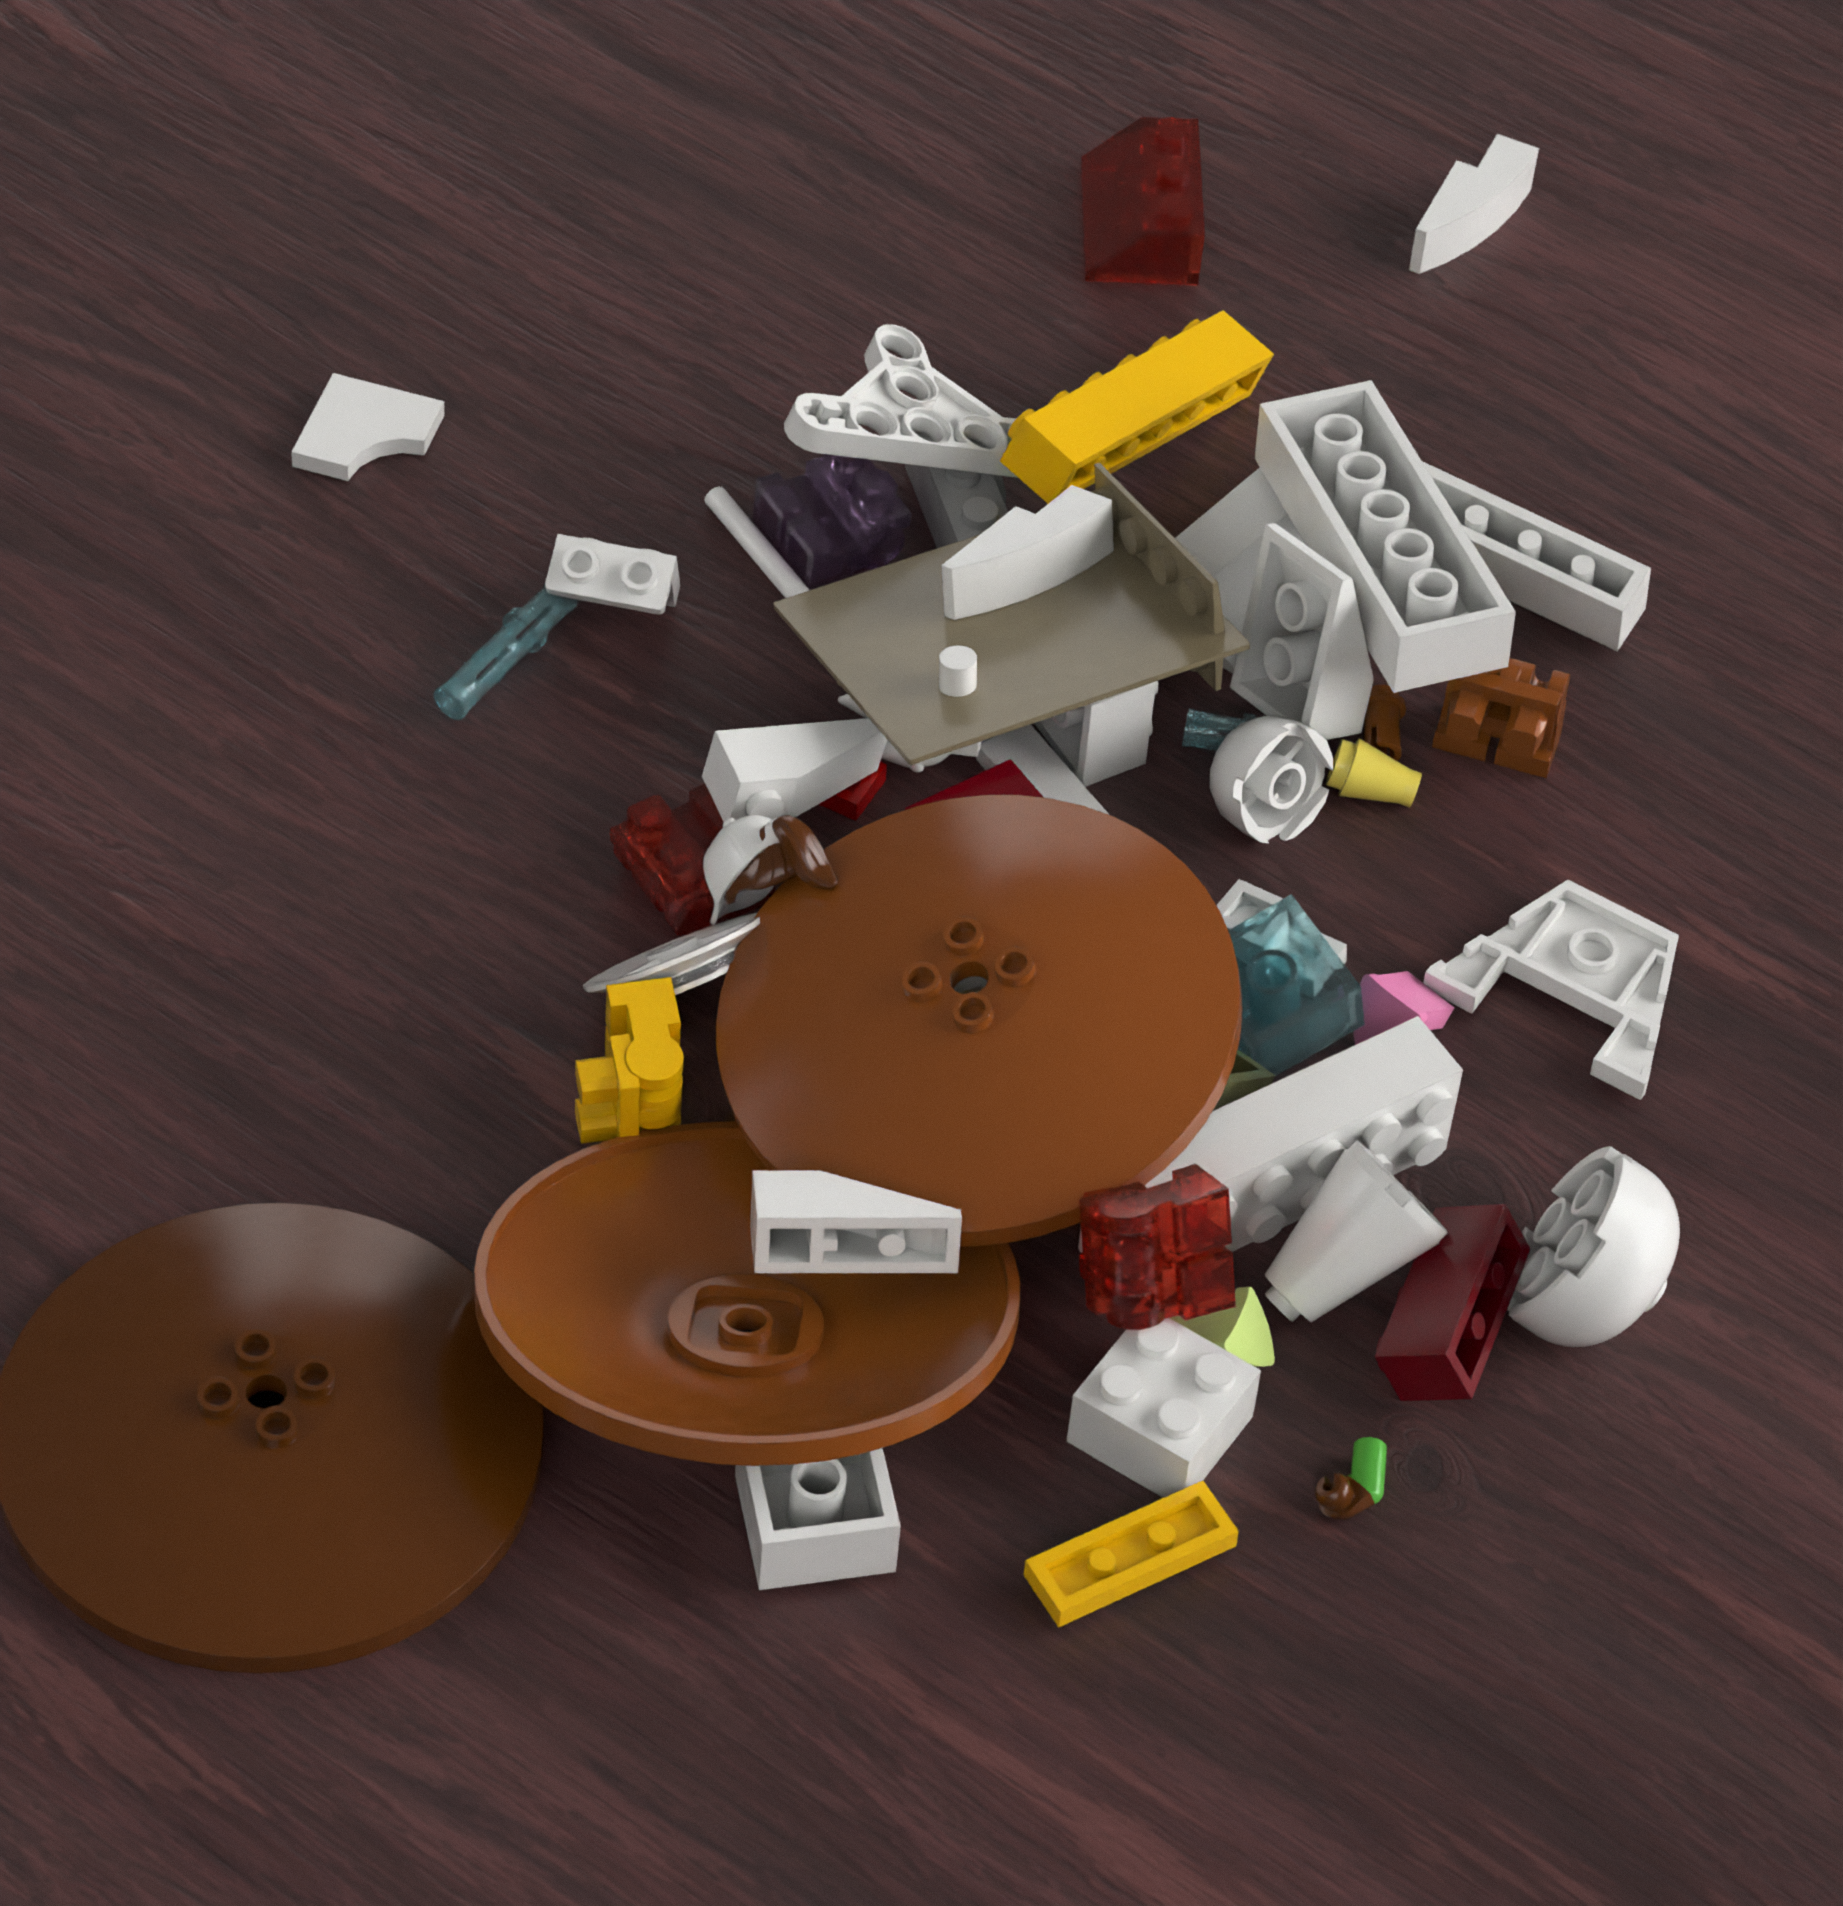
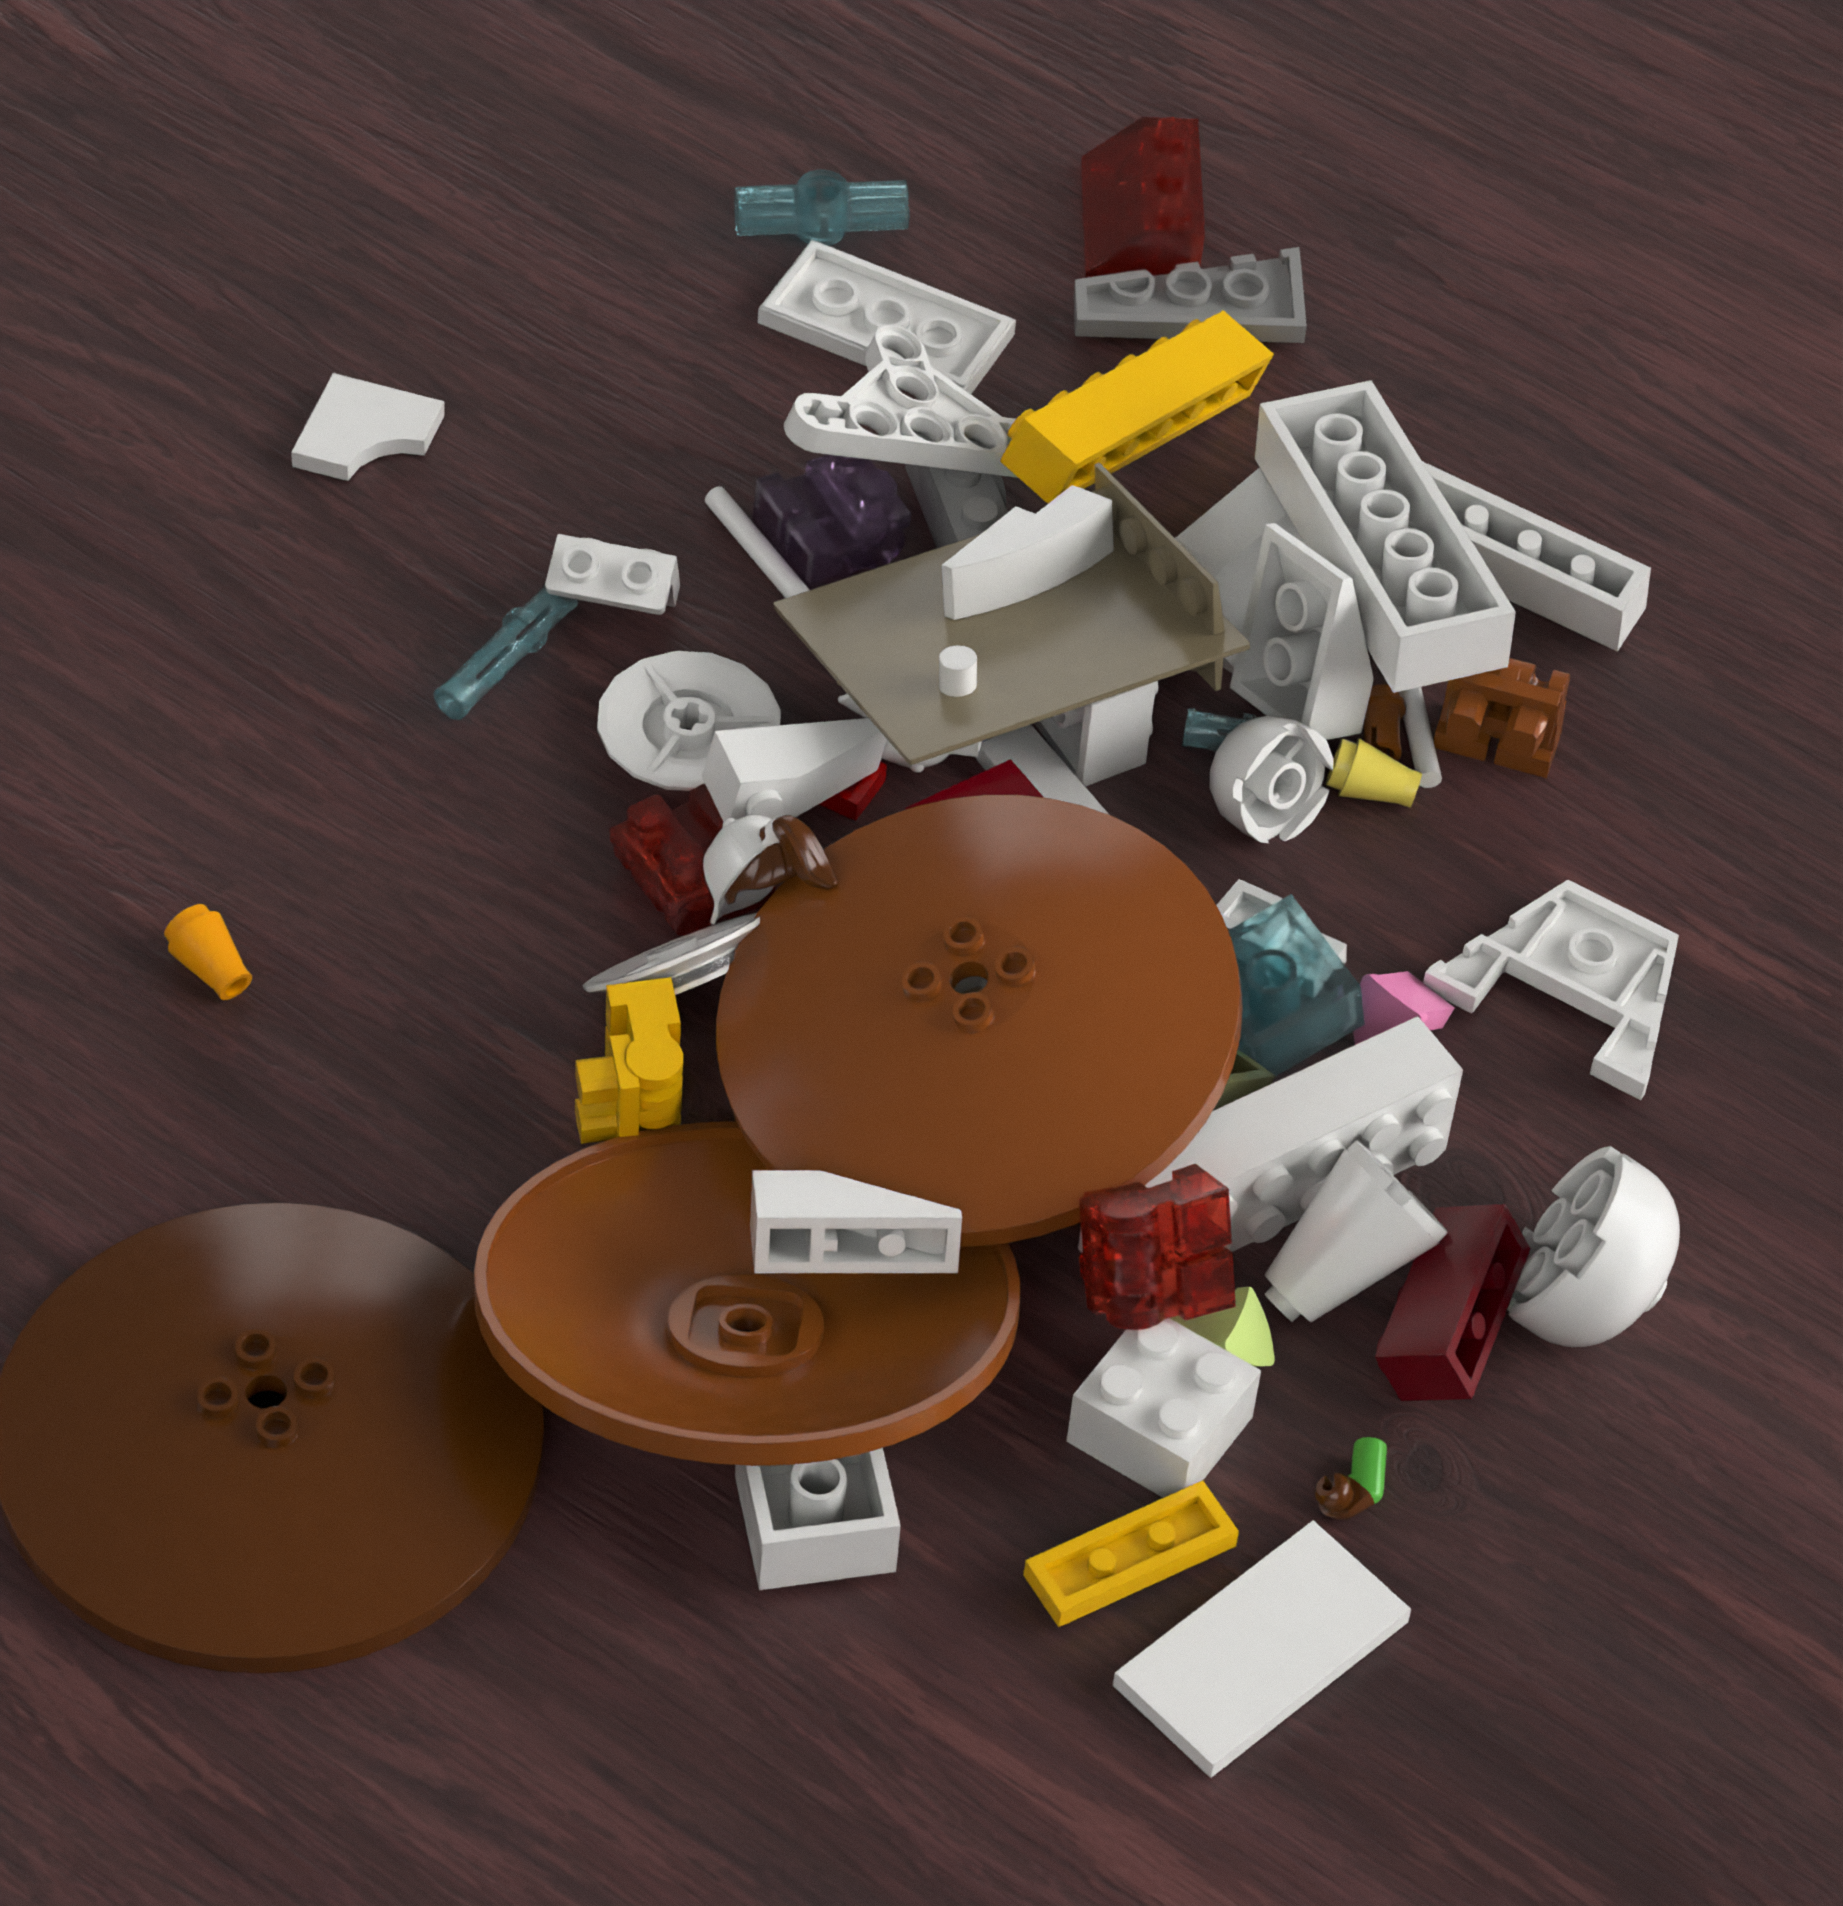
white slope [1409,134,1539,274] -> none
none -> light orange cone [164,904,252,1000]
none -> white piece [597,651,781,792]
none -> clear light blue piece [734,169,909,246]
none -> white tile [758,240,1016,394]
none -> light grey wing [1073,247,1307,343]
none -> white tile [1113,1520,1411,1778]
none -> white bar [1399,687,1442,788]

